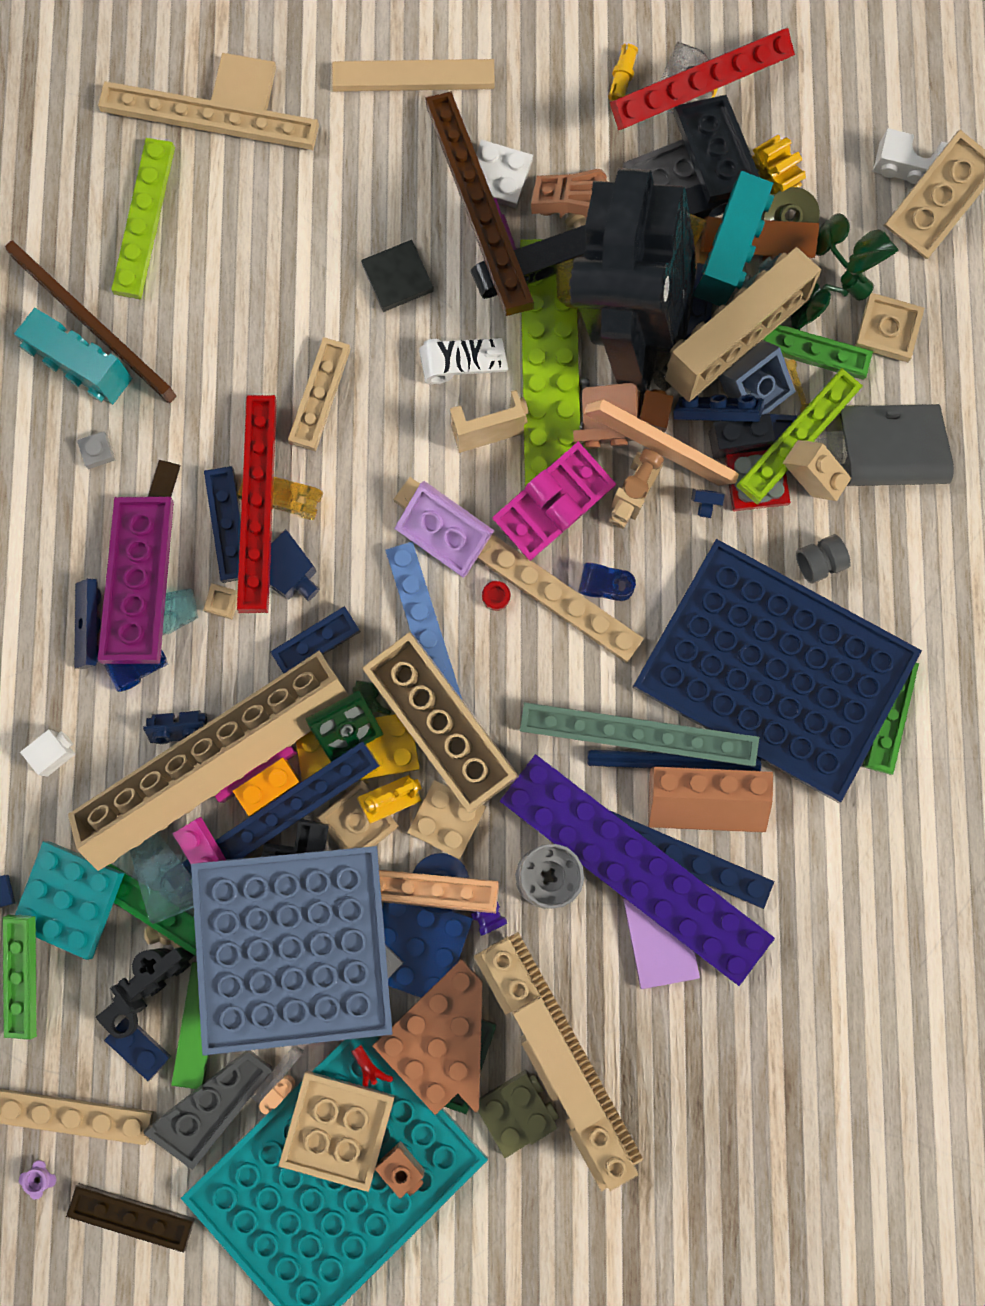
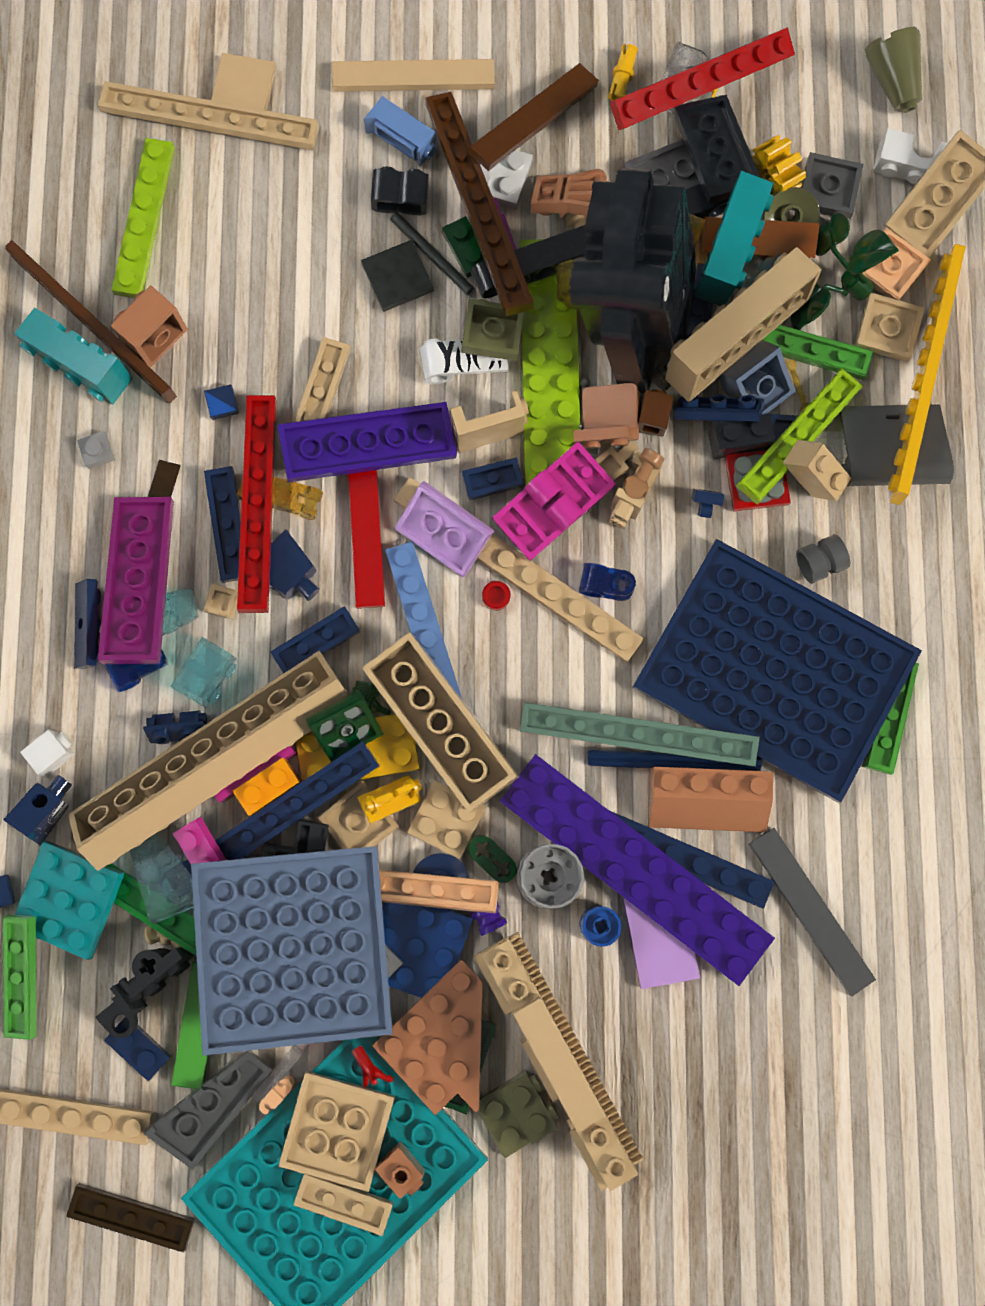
lavender plate [19,1160,57,1200] -> none
light nougat tile [584,399,739,486] -> none
none -> dark blue torso [3,775,72,846]
none -> nougat brick [110,285,188,368]
none -> clear light blue brick [170,637,237,708]
none -> dark blue tile [204,384,240,420]
none -> dark purple plate [278,402,457,483]
none -> tan plate [294,1174,394,1236]
none -> red tile [348,470,385,609]
none -> medium blue window [364,96,437,167]
none -> black brick [371,166,429,215]
none -> pearl dark grey bar [390,212,474,295]
none -> dark green plate [441,216,484,279]
none -> olive plate [461,299,524,361]
none -> dark blue plate [462,457,524,501]
none -> dark green beam [467,834,517,883]
none -> reddish brown tile [468,63,599,171]
none -> blue wheel [579,905,622,947]
none -> tan plate [595,441,639,482]
none -> dark grey tile [748,828,876,996]
none -> dark grey plate [801,152,864,219]
none -> light nougat plate [863,227,931,300]
none -> olive cone [865,27,922,113]
none -> yellow plate [888,244,966,505]

